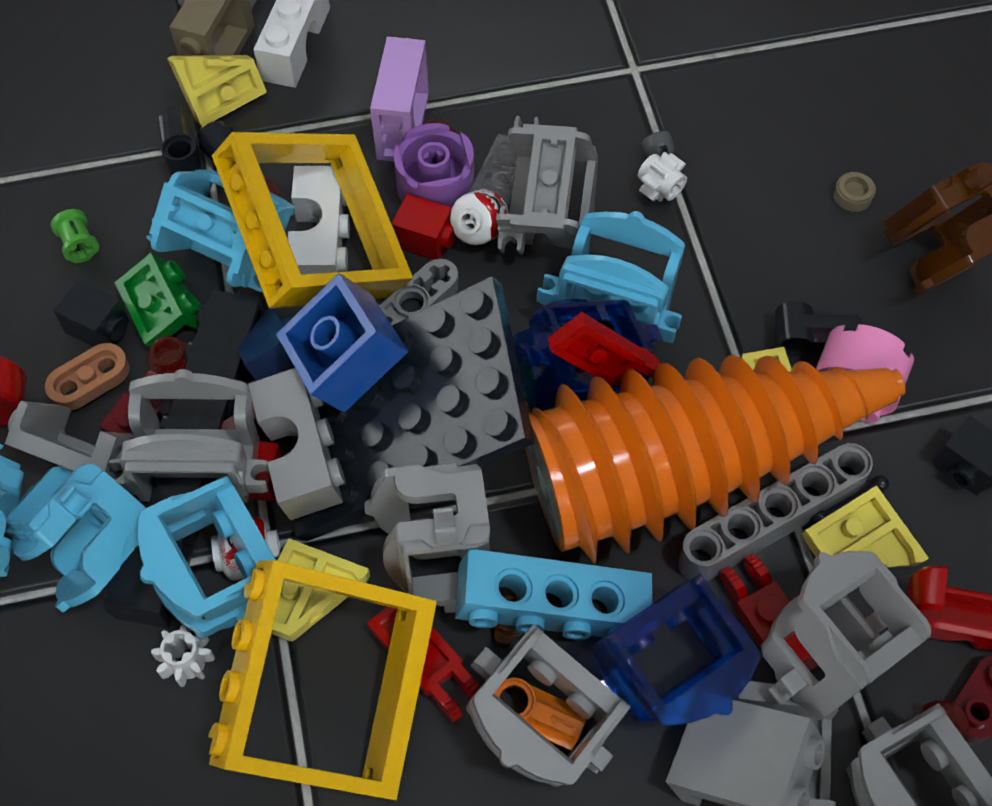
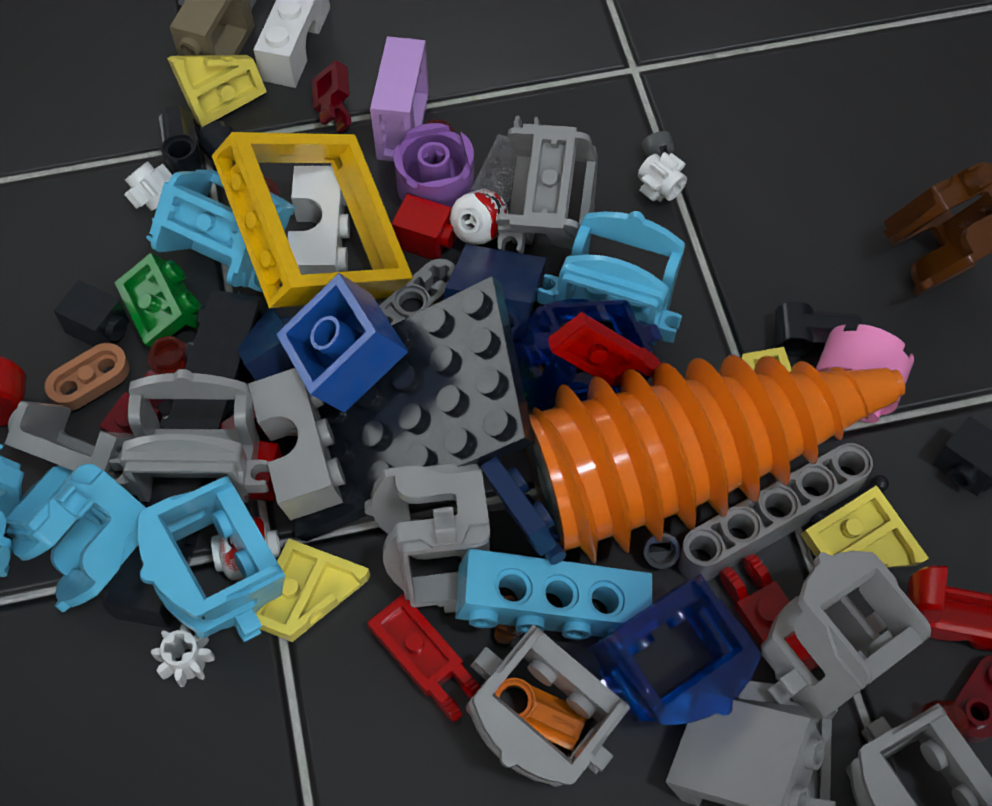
bright green bush [51,209,99,263] -> none
yellow window [208,560,437,801] -> none
dark tan tile [833,172,876,212] -> none
none -> white gear [124,161,172,211]
none -> dark red plate [311,60,352,133]
none -> dark blue panel [444,244,546,340]
none -> dark blue plate [480,456,566,565]
none -> dark grey hinge [642,530,680,569]

